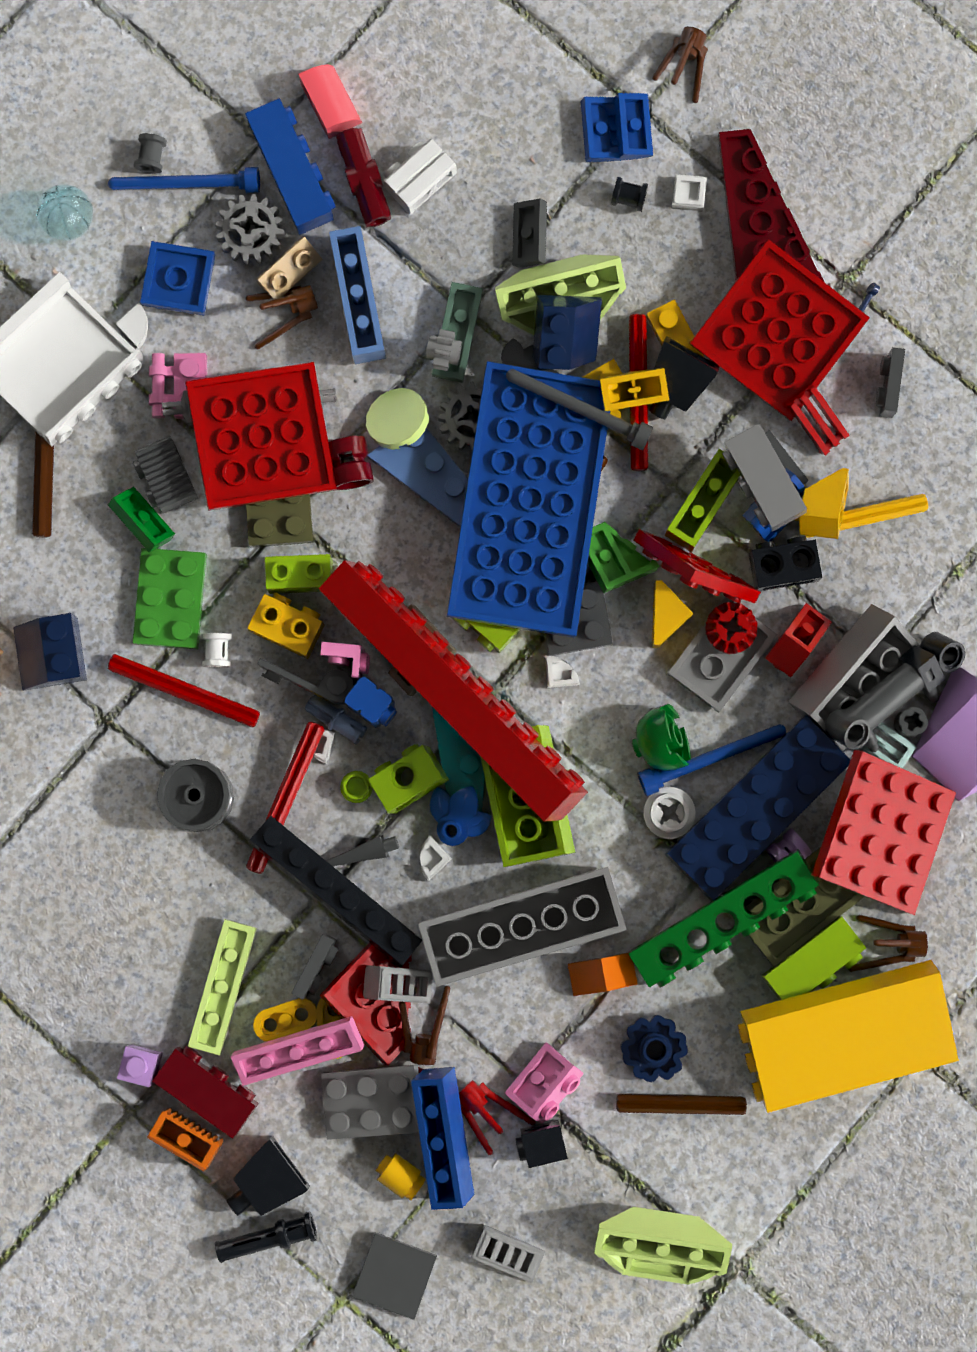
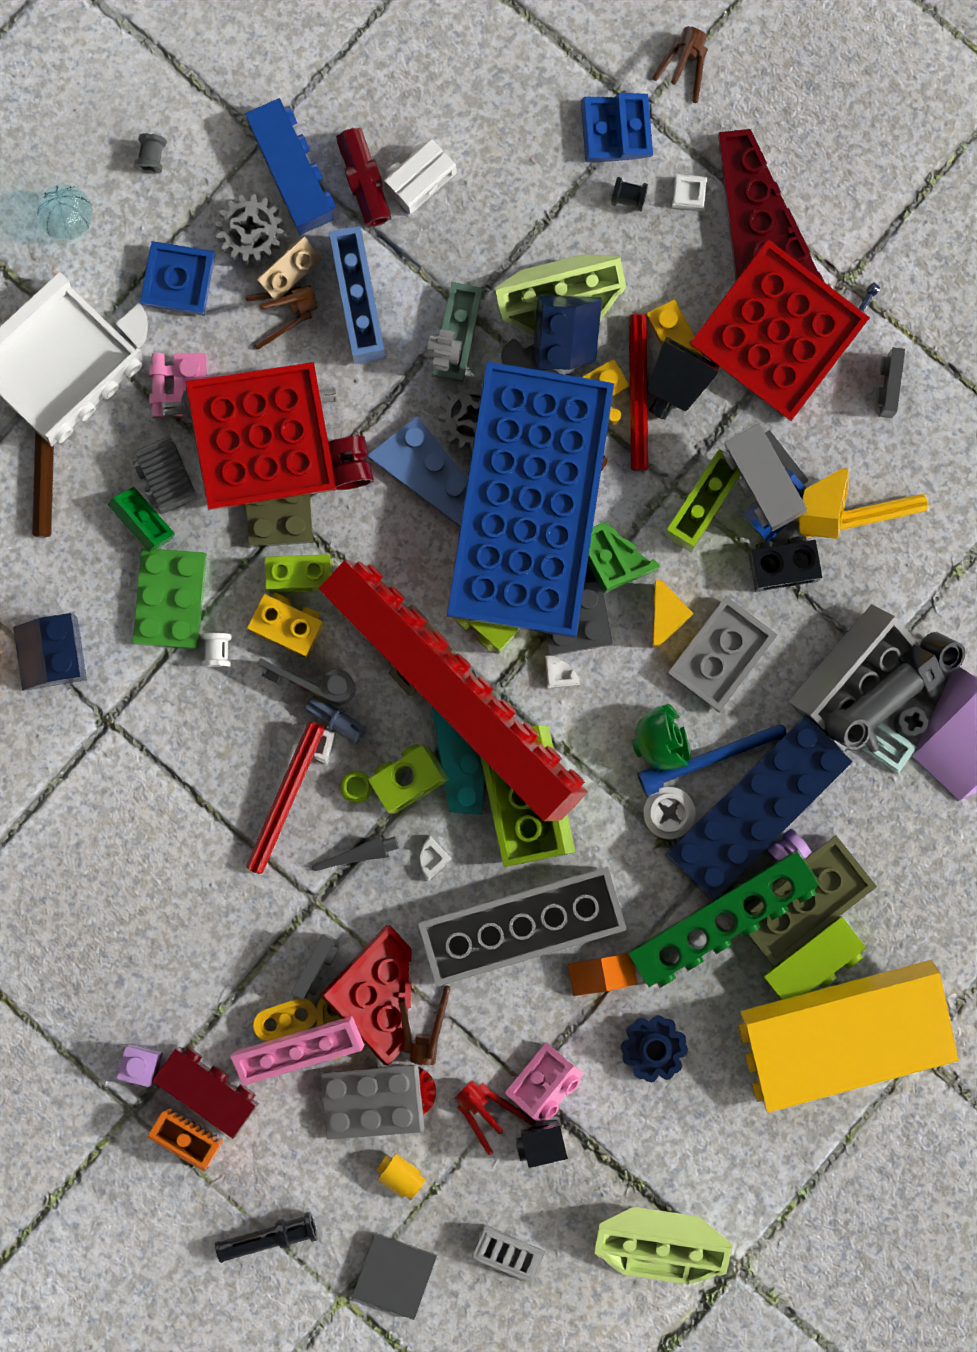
blue piece [108,167,260,193] -> none
red axle [108,654,260,727] -> none
dark grey wheel [157,758,234,832] -> none
yellowish green plate [188,919,257,1055] -> none
black torso [226,1137,310,1216] -> none
black plate [249,815,423,968] -> none
coral brick [298,65,362,139] -> none
bright pink bracket [320,642,370,680] -> none
blue brick [345,676,397,728] -> none
light grey slope [363,965,432,1004] -> none
yellowish green tile [366,388,429,450] -> none
blue brick [411,1067,475,1210] -> none
blue plate [430,786,492,846] -> none
dark grey piece [506,369,653,451] -> none
dark grey plate [512,198,547,268] -> none
yellow slope [600,368,669,411] -> none
reddish brown axle [616,1094,747,1115] -> none
red plate [633,529,761,603] -> none
red gear [705,602,758,654] -> none
red slope [765,603,832,678] -> none
red tile [787,385,850,456] -> none
plate [812,750,956,915] -> none
reddish brown plant [848,915,928,972] -> none

